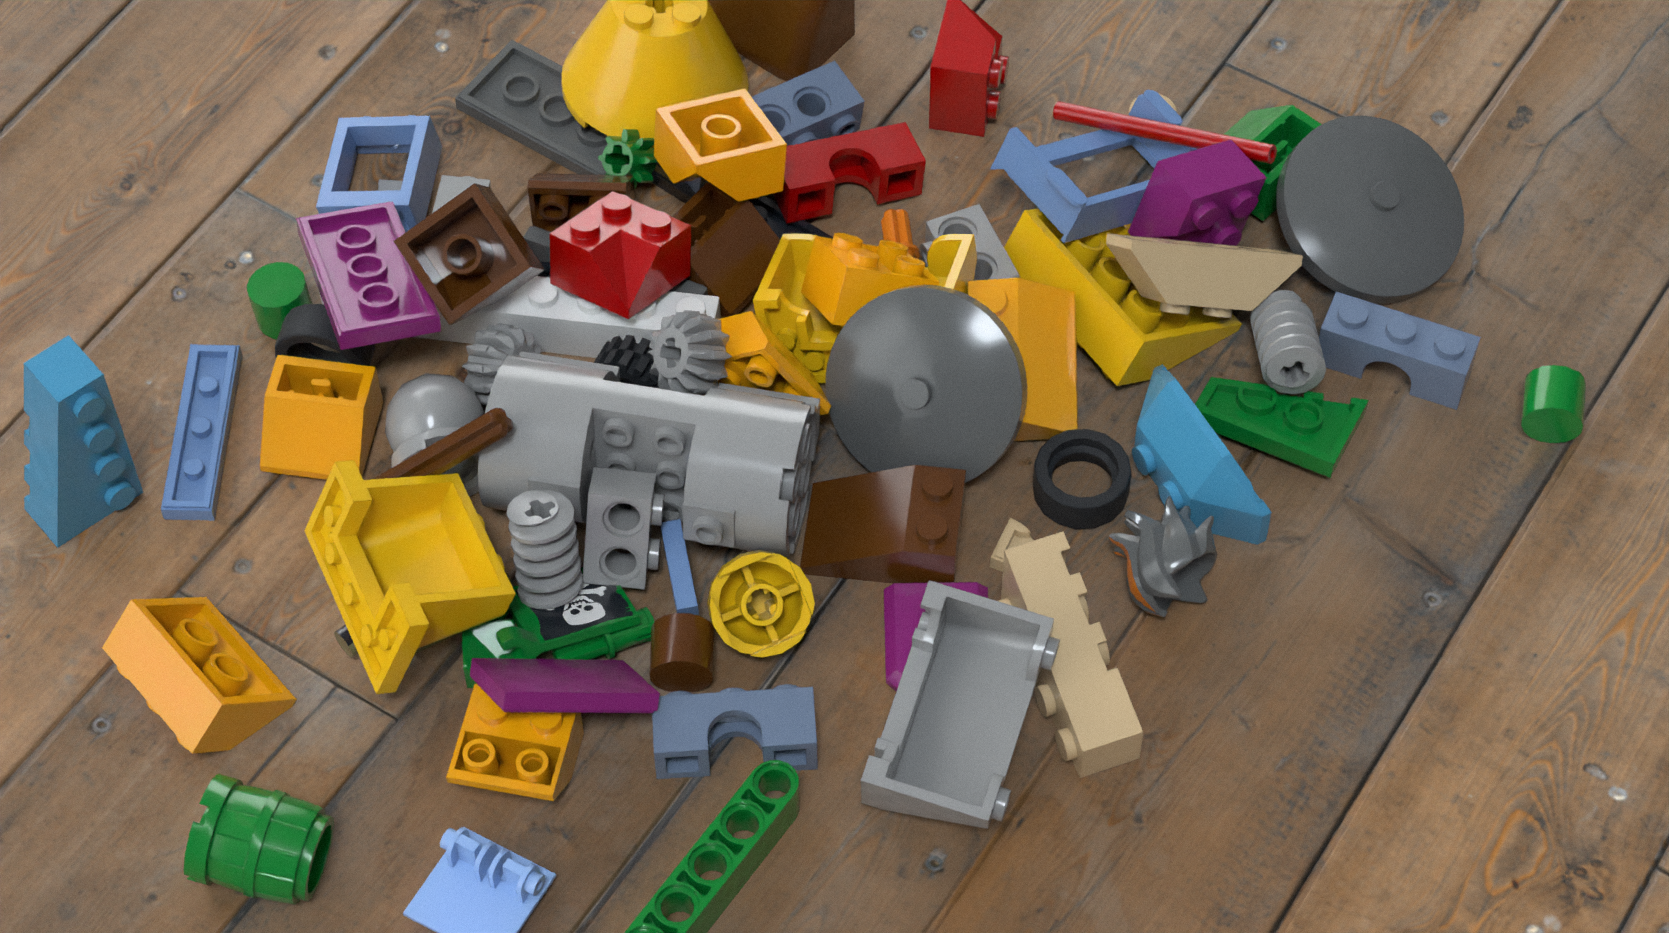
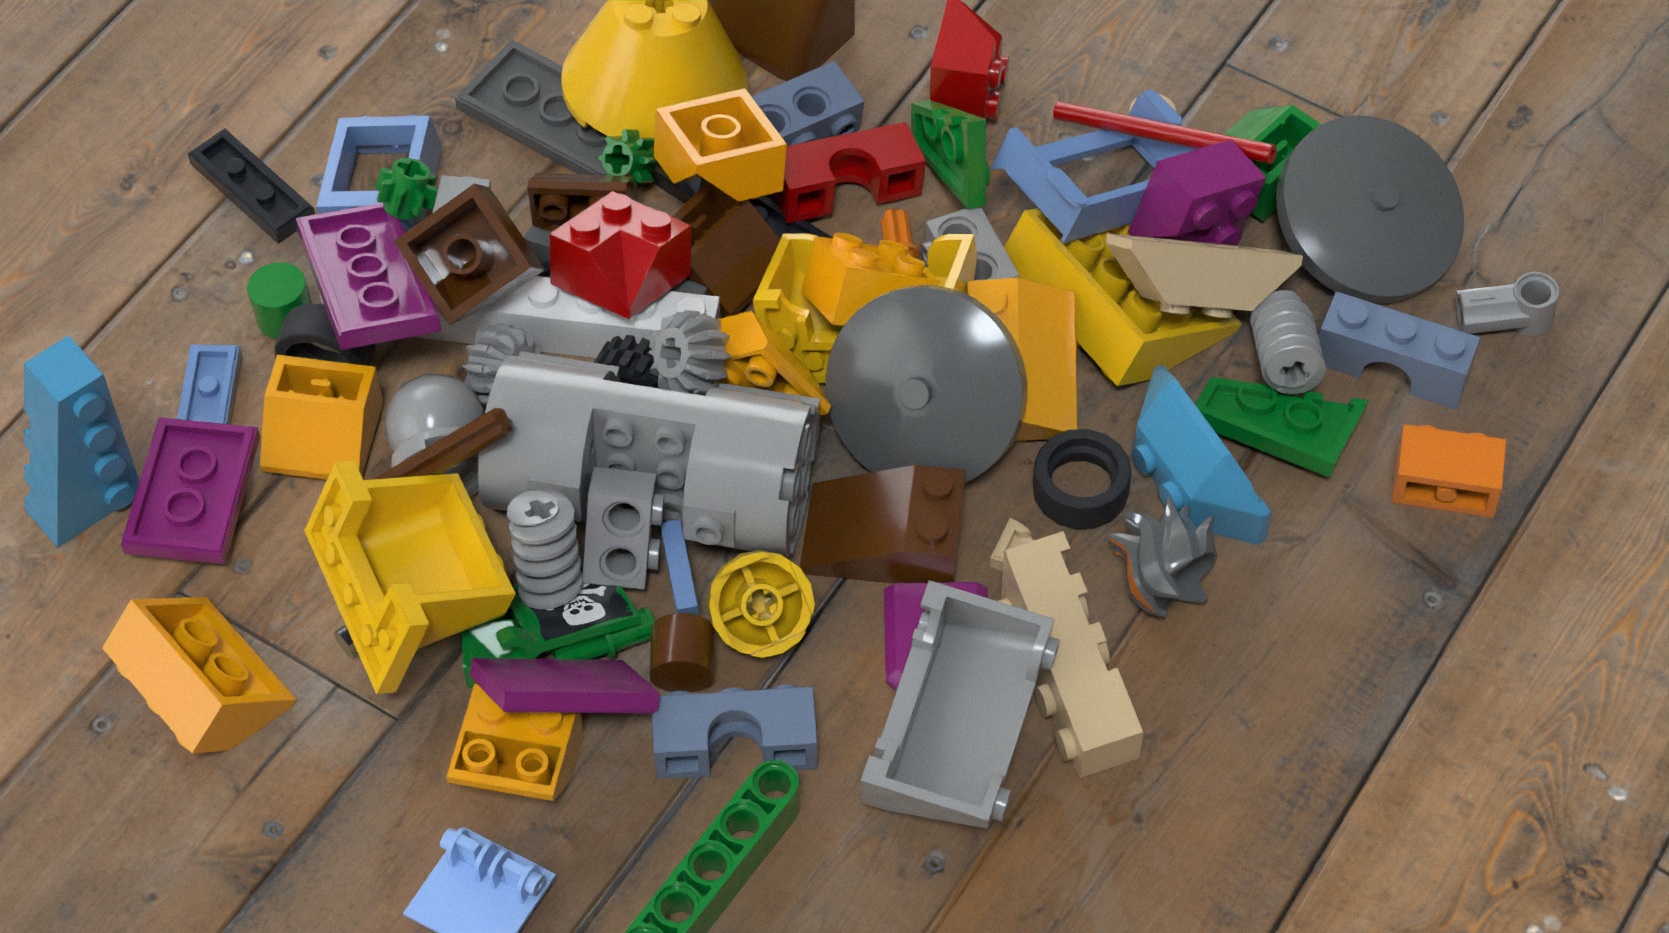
green piece [183,774,334,905] -> none
green piece [1521,365,1586,443] -> none
none -> magenta tile [121,417,260,564]
none -> black tile [187,128,315,244]
none -> green gear [375,158,438,220]
none -> green wing [911,99,991,209]
none -> orange brick [1391,424,1506,518]
none -> light grey piece [1455,272,1559,336]

